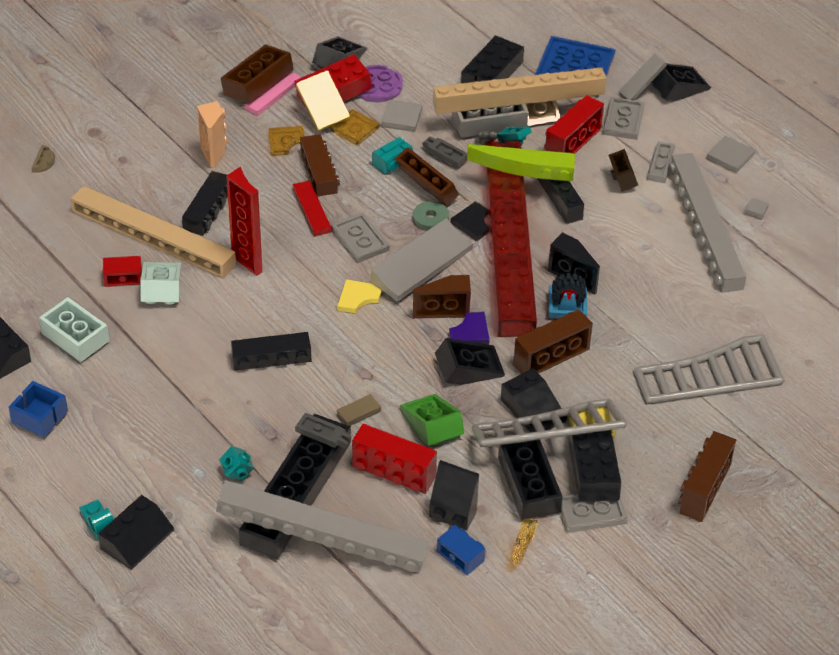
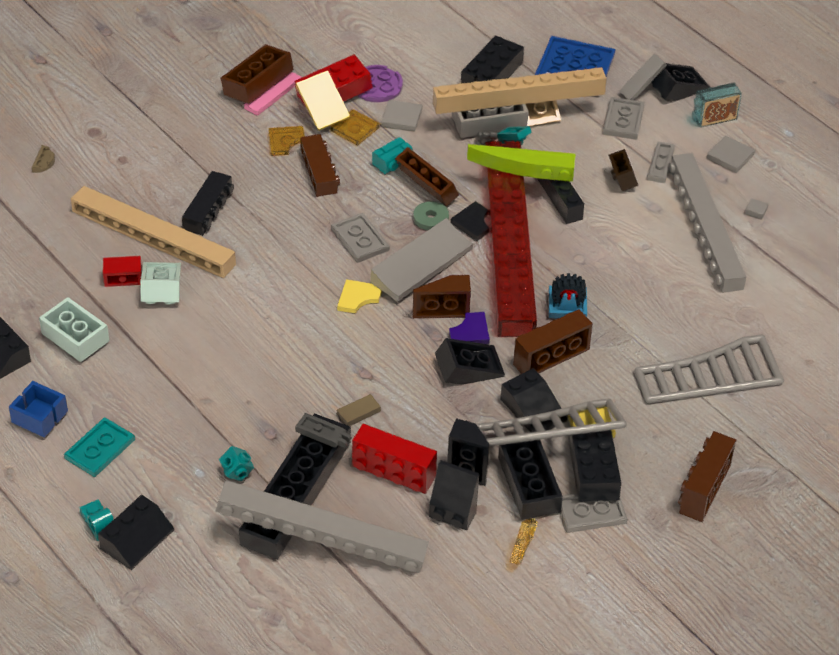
light nougat slope [197,101,227,168] -> none
red arch [226,167,263,276] -> none
black brick [231,332,312,371] -> none
red tile [293,180,332,236] -> none
black slope [312,36,367,69] -> none
bright green slope [400,394,464,446] -> none
dark grey hinge [422,137,467,168] -> none
blue brick [437,525,486,576] -> none
red brick [544,95,604,154] -> none
black slope [548,232,600,295] -> none
none -> teal tile [64,417,135,477]
none -> black slope [447,418,489,486]
none -> brick [692,83,742,128]

